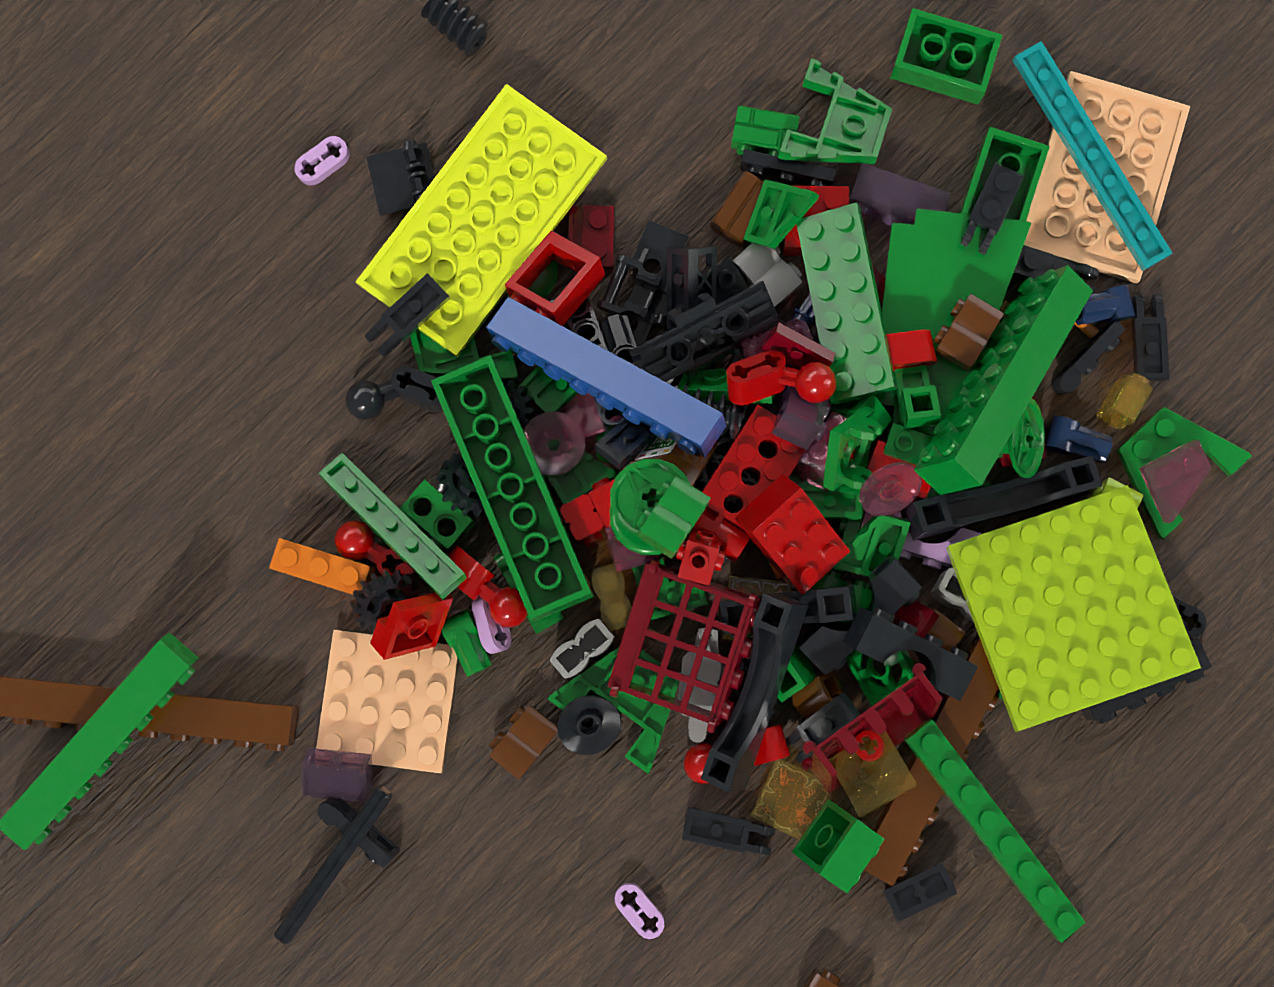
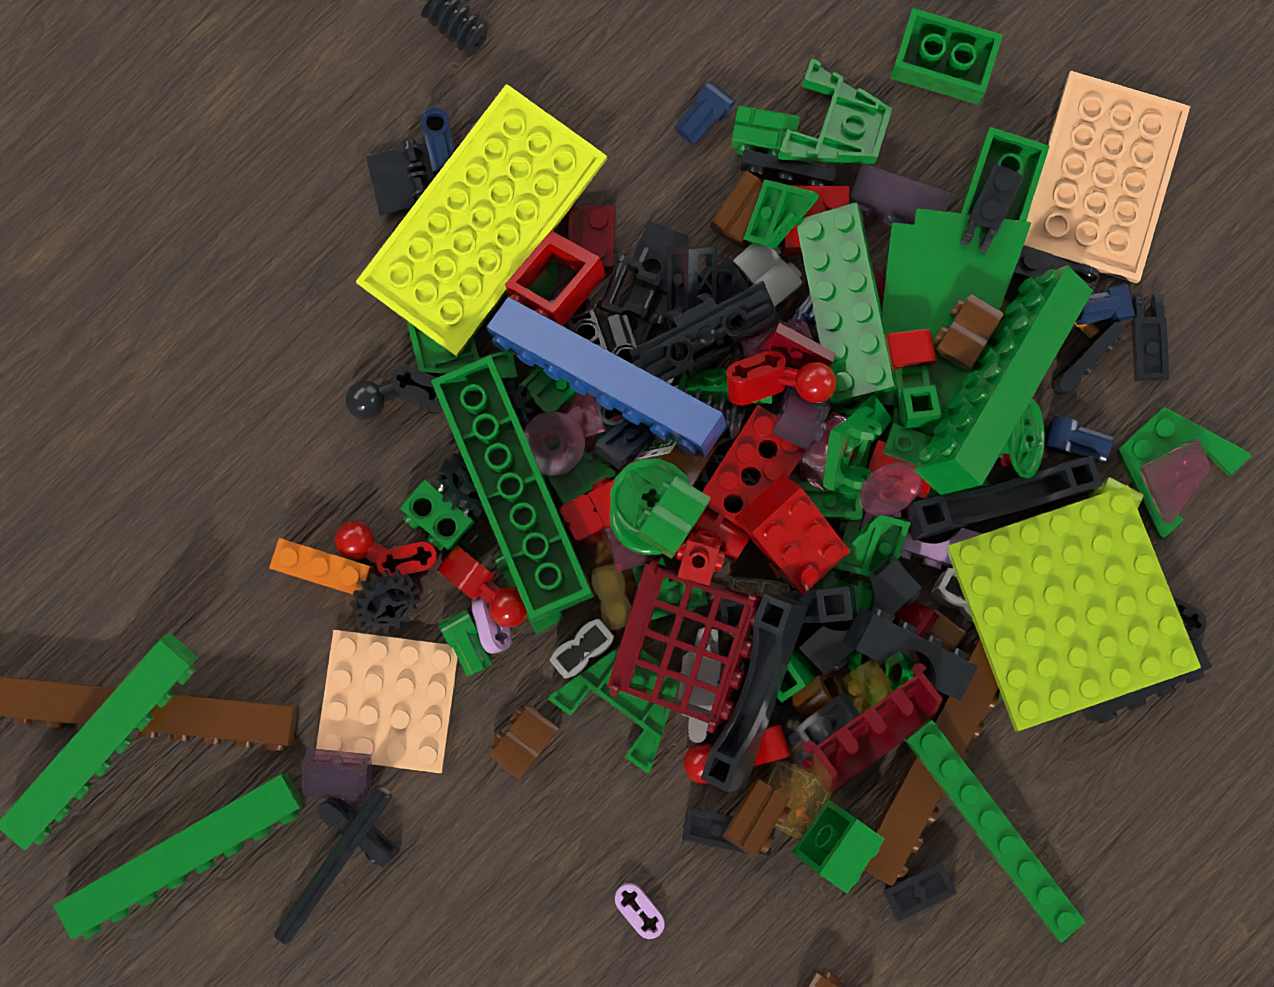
lavender beam [295,136,350,186] -> none
green plate [318,453,467,600] -> none
black hinge [365,273,450,356] -> none
red plate [370,593,453,660] -> none
black dish [557,695,621,755] -> none
clear yellow plate [828,730,918,818] -> none
red bush [855,730,884,762] -> none
teal plate [1012,41,1172,271] -> none
clear yellow brick [1096,373,1153,429] -> none
none -> green brick [53,773,305,940]
none -> dark blue piece [421,107,455,174]
none -> dark blue piece [675,81,736,146]
none -> reddish brown brick [722,778,791,857]
none -> clear yellow plate [838,658,893,714]

